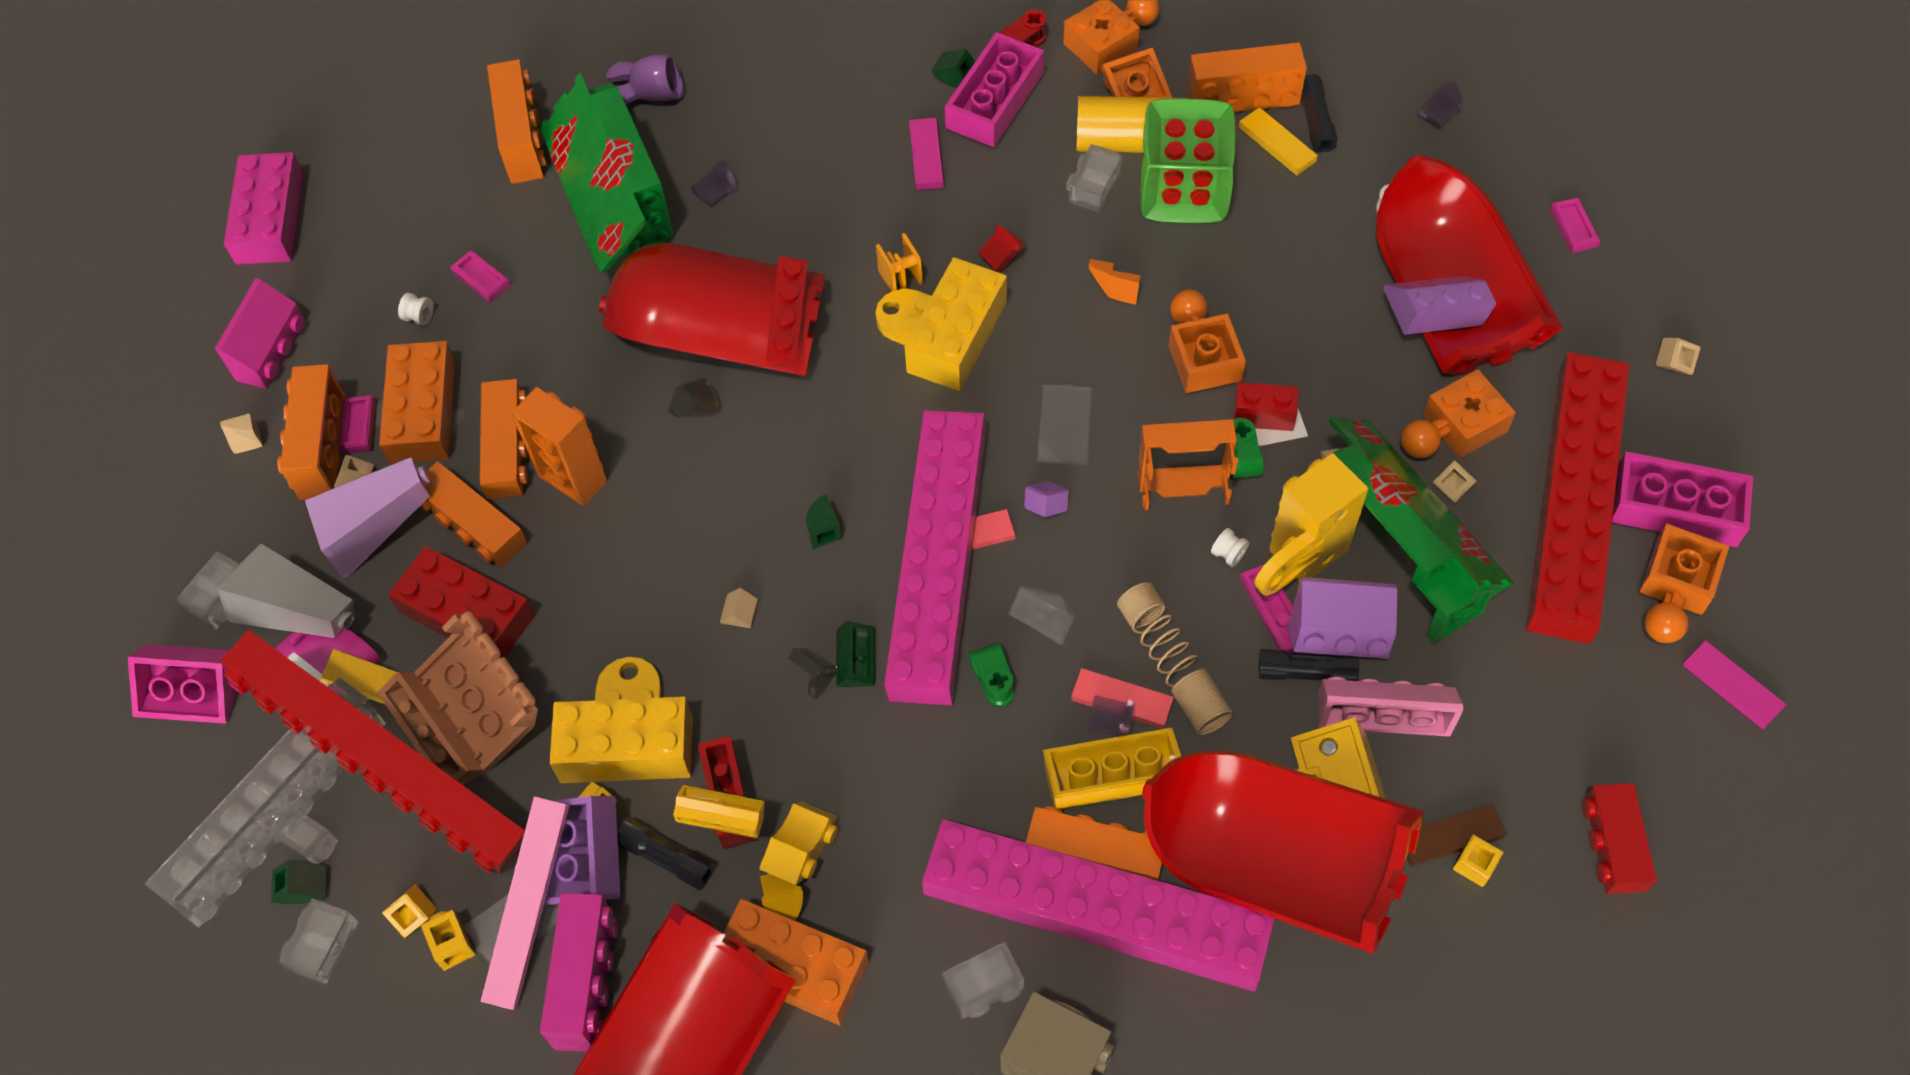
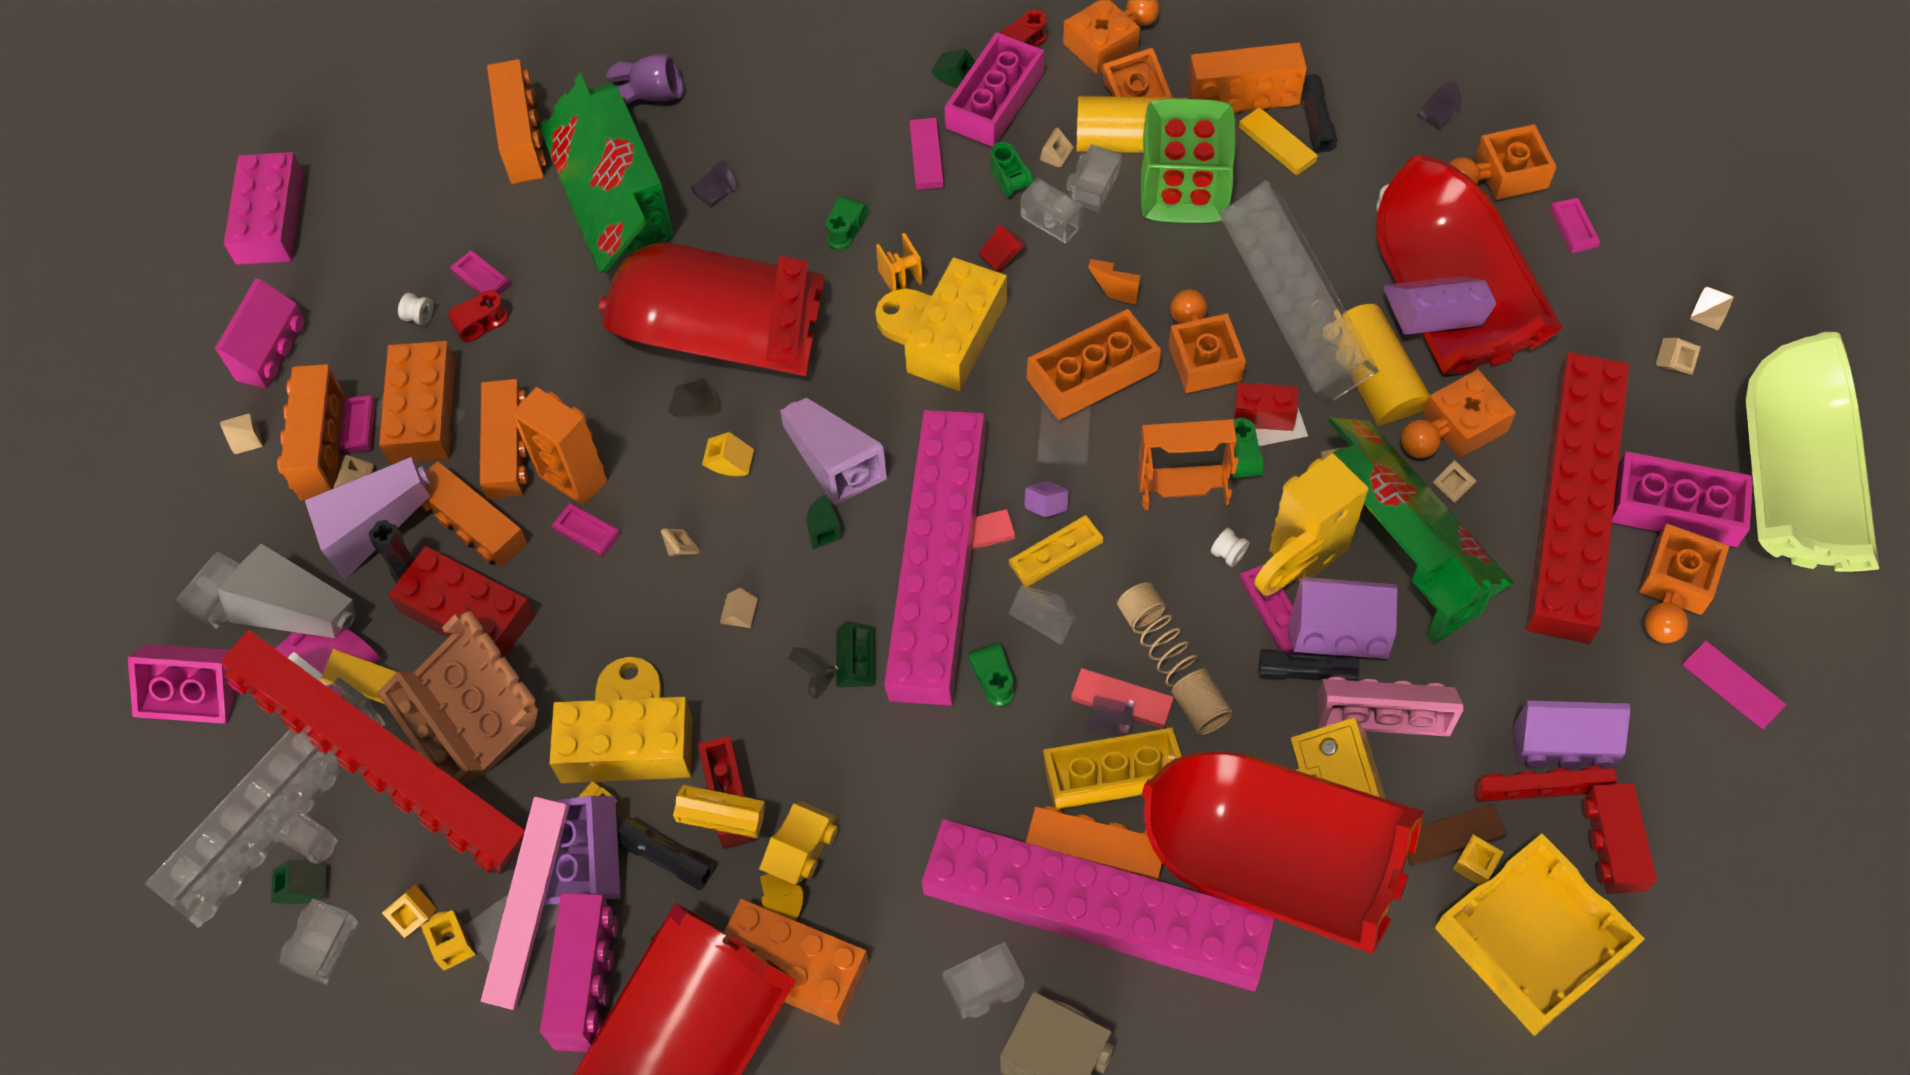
none -> black axle [369,520,415,583]
none -> red piece [448,290,509,342]
none -> dark pink tile [552,503,621,558]
none -> tan slope [661,528,700,556]
none -> yellow brick [702,432,754,476]
none -> lavender slope [780,397,887,506]
none -> green piece [825,195,868,251]
none -> green piece [990,142,1033,198]
none -> yellow tile [1009,515,1104,587]
none -> clear brick [1021,178,1083,244]
none -> orange brick [1027,309,1161,421]
none -> tan slope [1039,128,1074,167]
none -> clear brick [1219,180,1379,404]
none -> yellow brick [1327,304,1430,427]
none -> yellow tile [1435,833,1645,1036]
none -> orange brick [1449,124,1557,200]
none -> red plate [1474,766,1618,803]
none -> medium lavender slope [1512,701,1630,769]
none -> tan slope [1690,287,1734,330]
none -> yellowish green panel [1746,332,1879,572]

